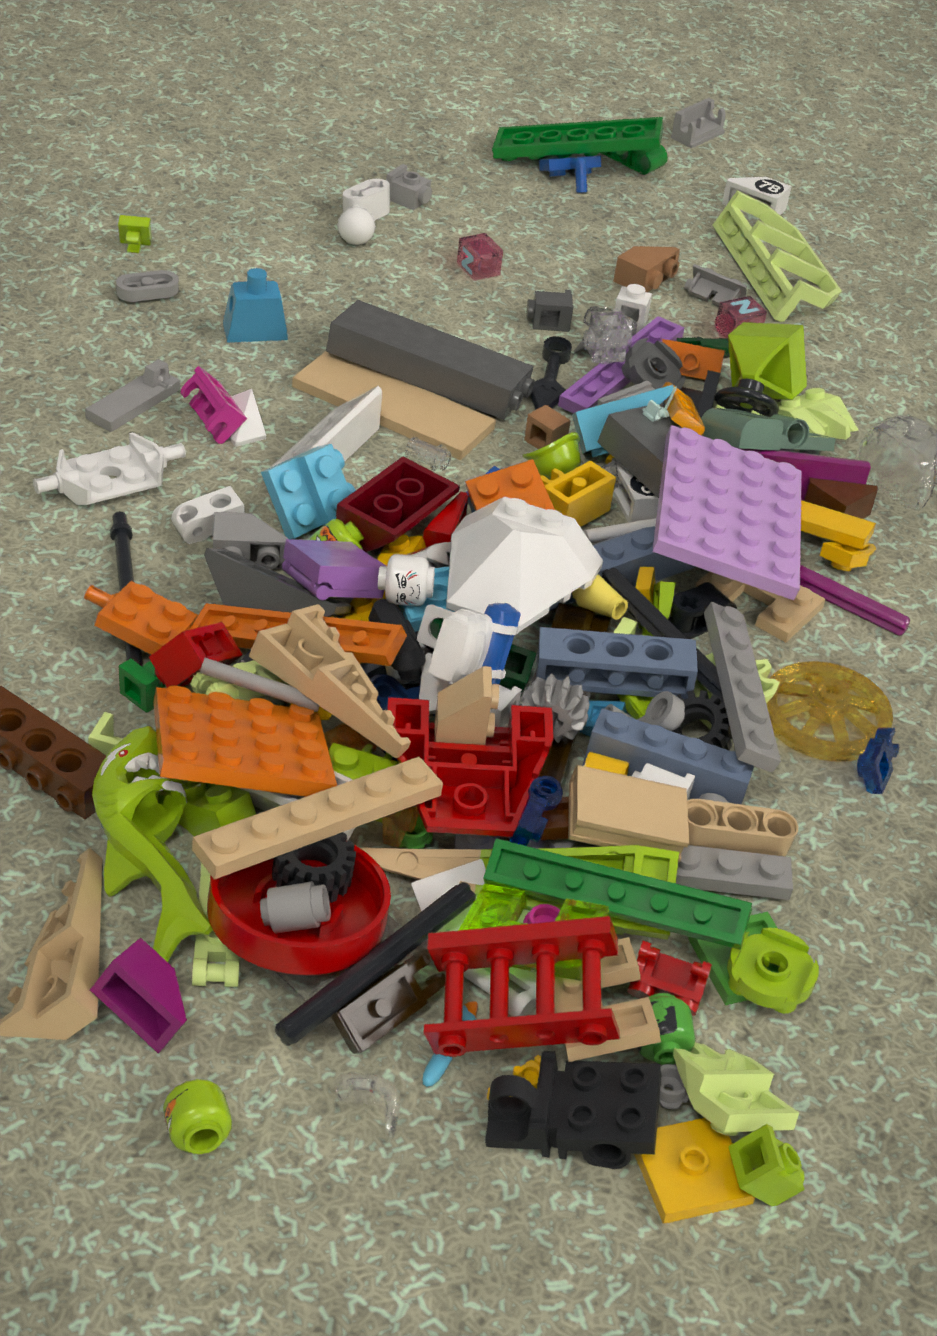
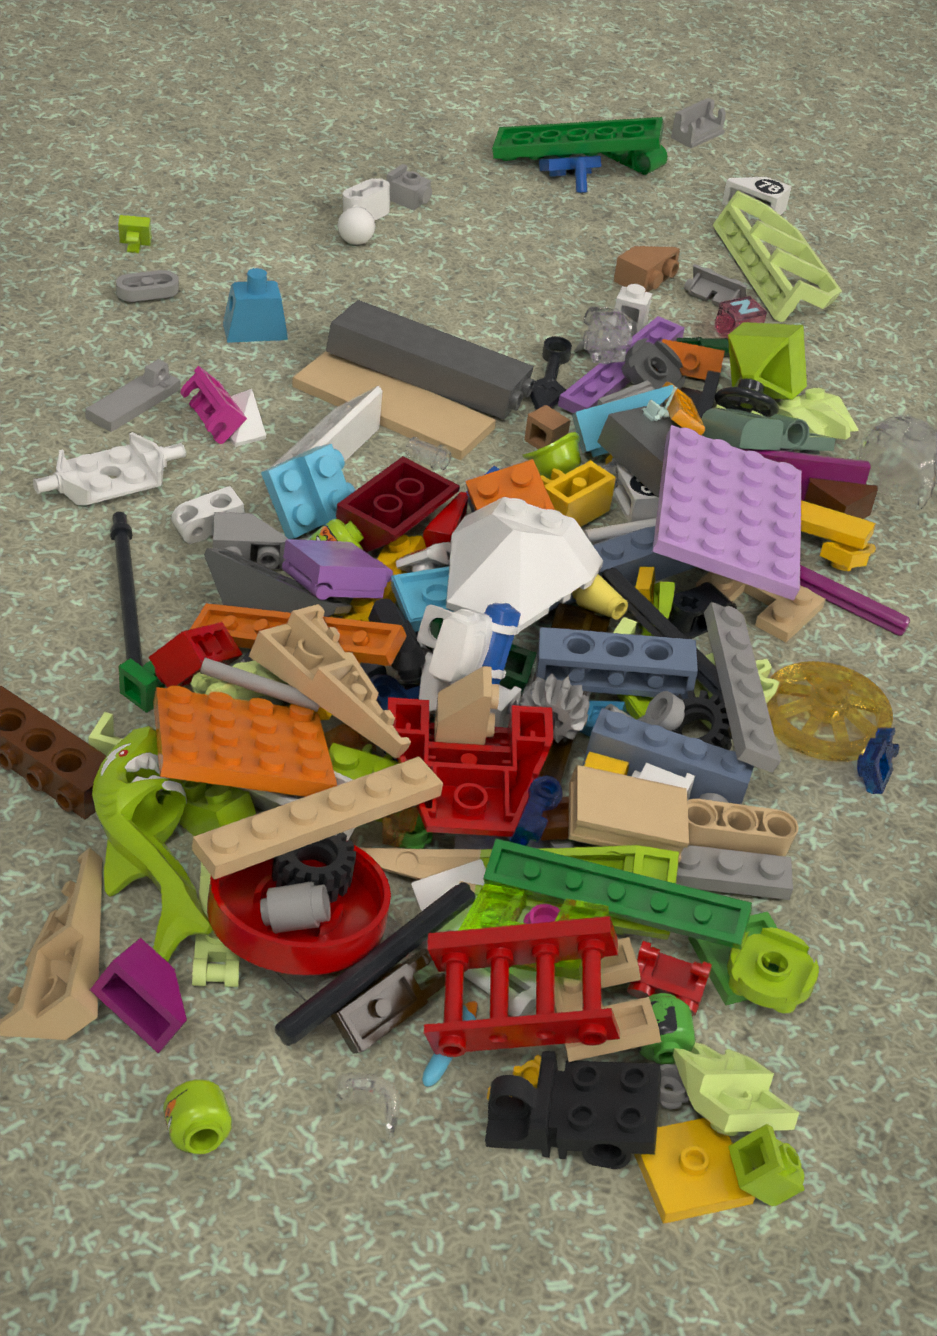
orange plate [84,581,198,655] -> none
white head [378,554,435,607] -> none
clear pink brick [457,233,503,281] -> none
dark grey brick [526,290,573,332] -> none

